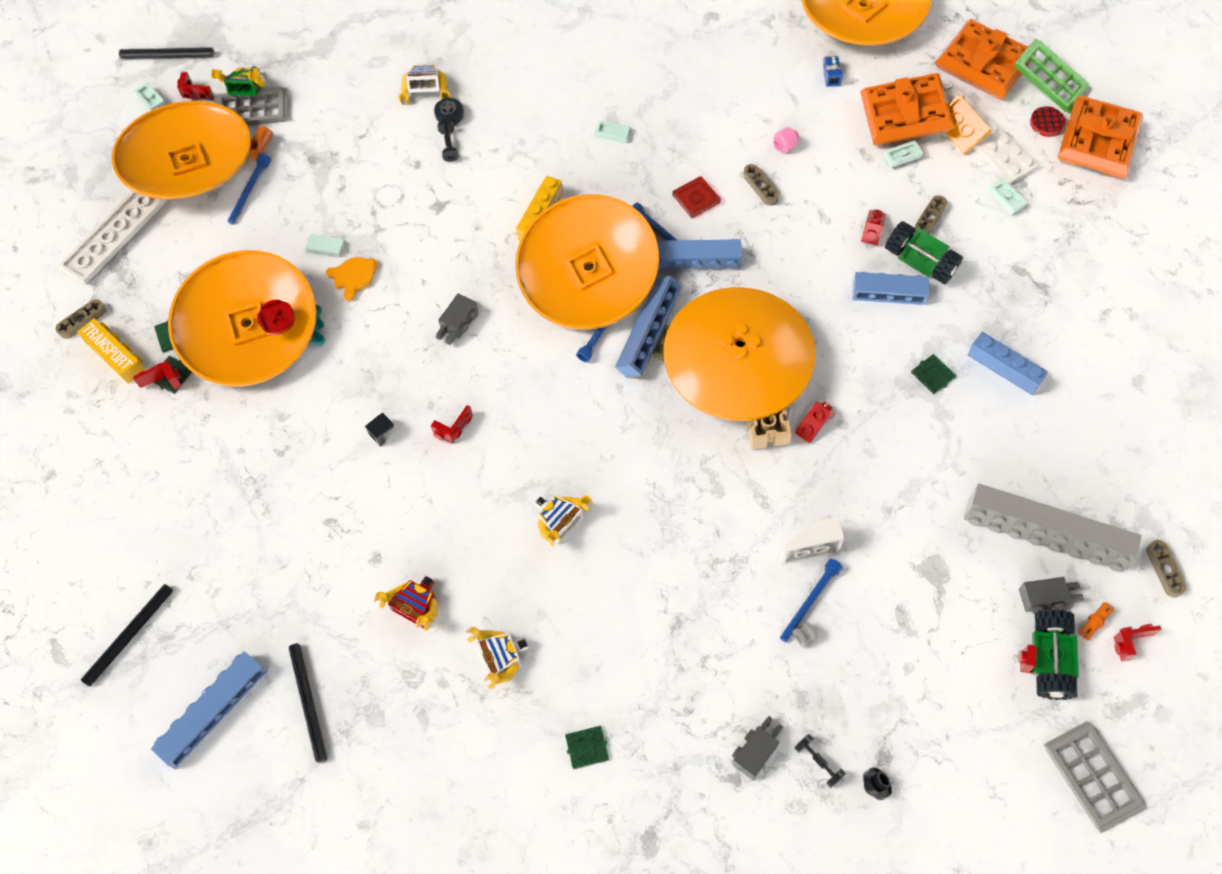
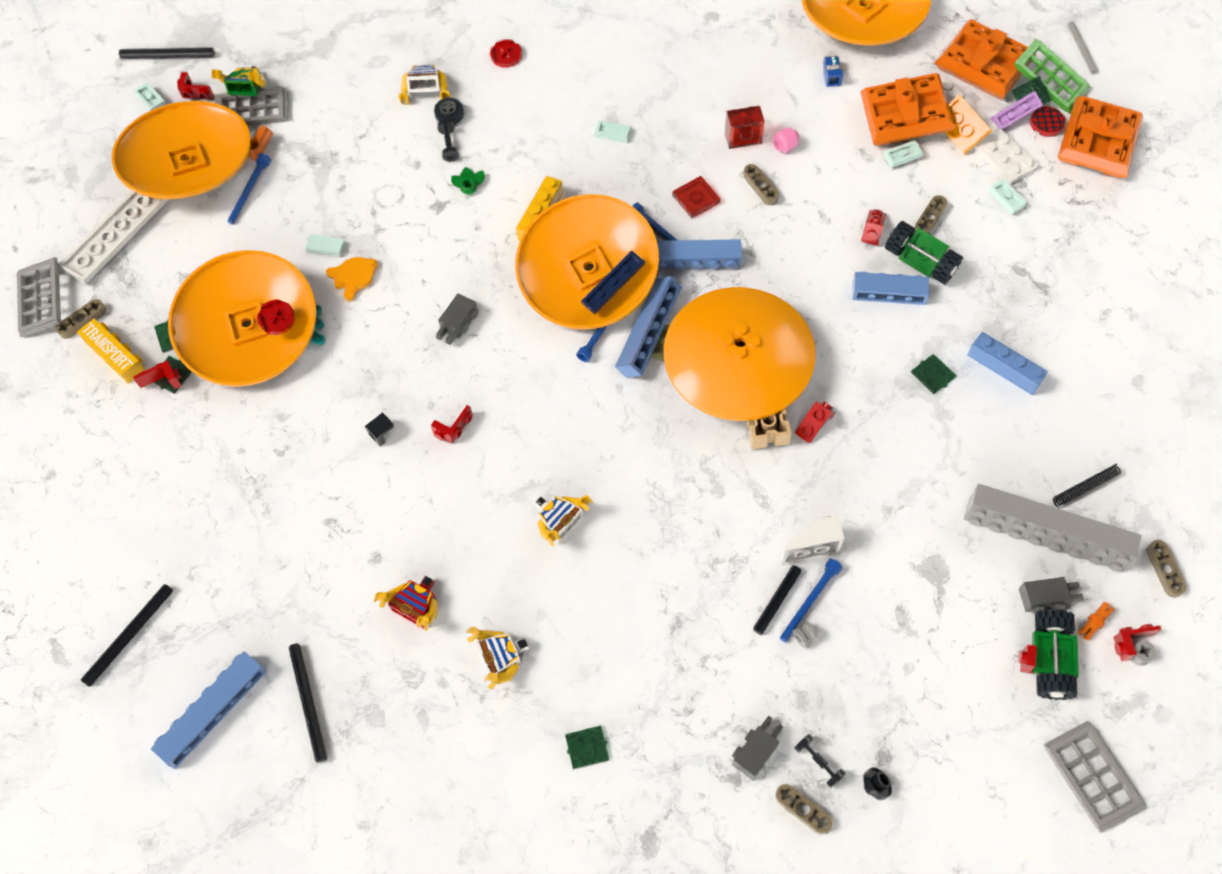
none -> light grey piece [17,257,61,337]
none -> green plate [451,167,485,195]
none -> red tile [490,39,522,68]
none -> dark blue tile [581,250,645,315]
none -> clear red brick [724,105,765,149]
none -> black axle [753,565,801,635]
none -> dark tan beam [775,784,832,835]
none -> lavender tile [990,91,1043,130]
none -> clear green piece [1011,76,1052,105]
none -> black piece [1053,463,1121,507]
none -> light grey bar [1067,21,1098,74]
none -> light grey wheel [1130,641,1156,666]

